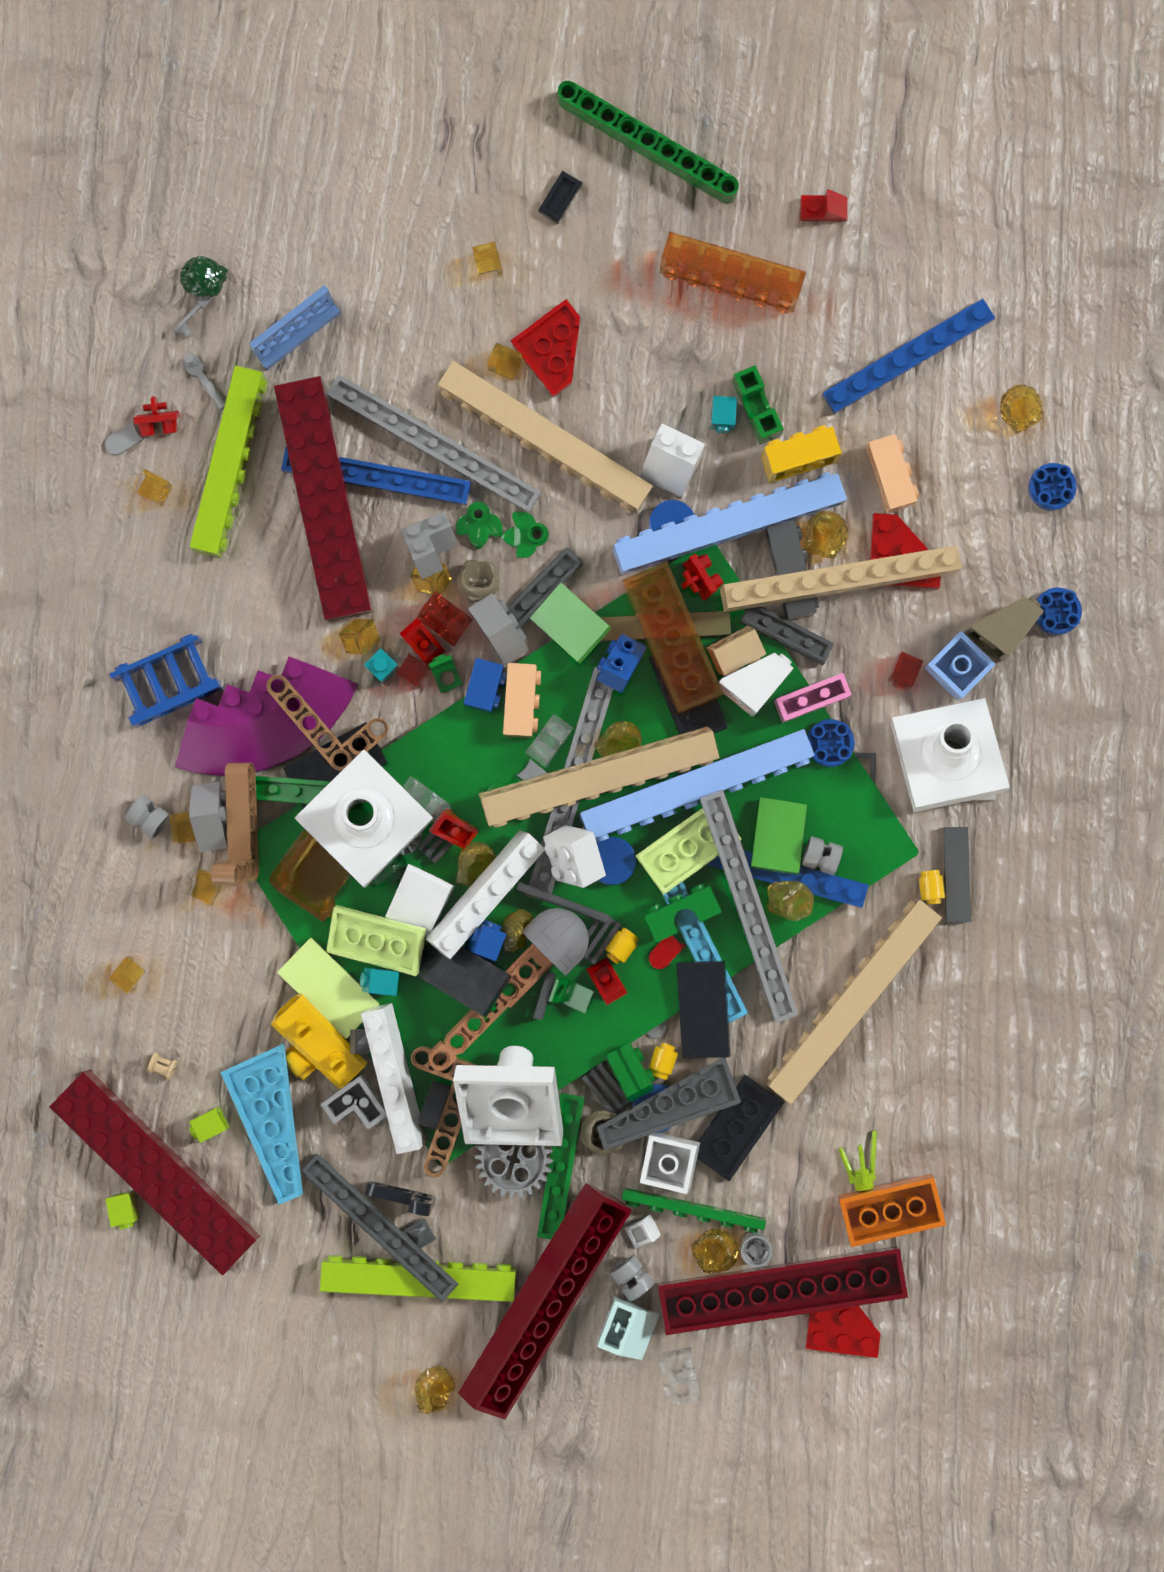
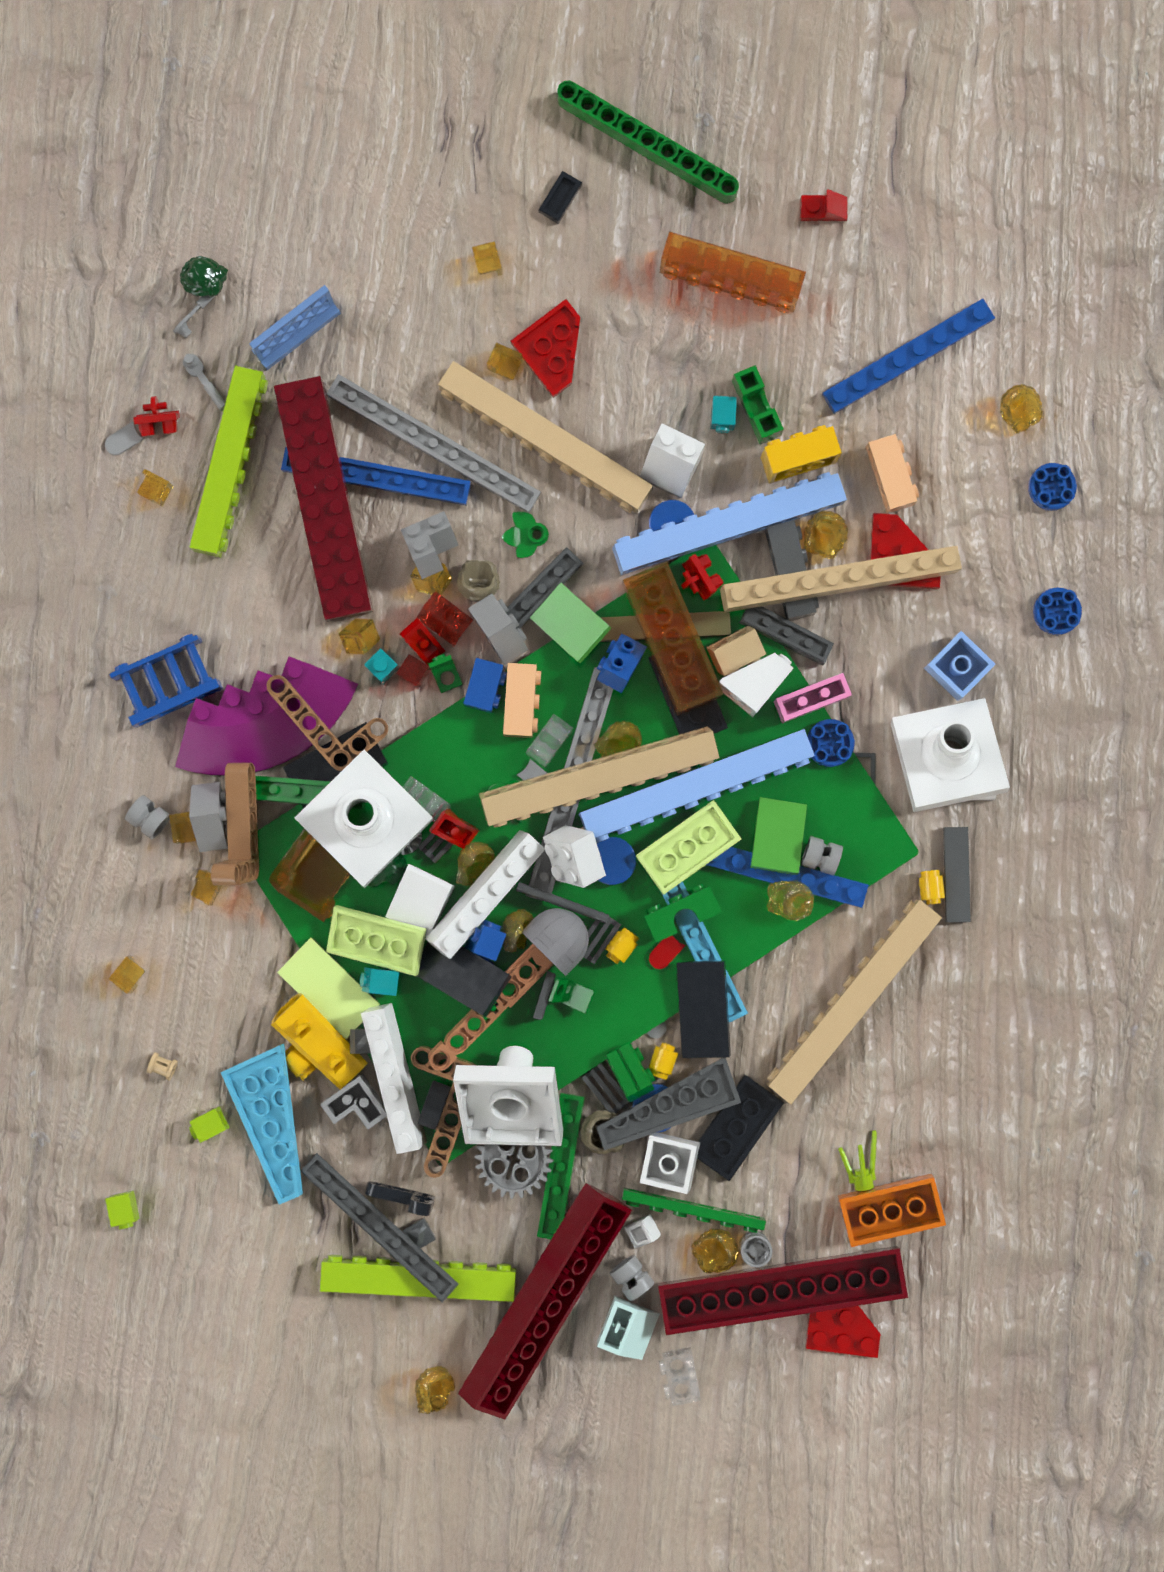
dark red brick [49,1070,260,1276] -> none
green plate [456,501,503,549] -> none
red slope [586,957,628,1005] -> none
light grey plate [699,789,798,1023] -> none
clear red brick [888,651,923,691] -> none
dark tan slope [963,597,1044,662] -> none

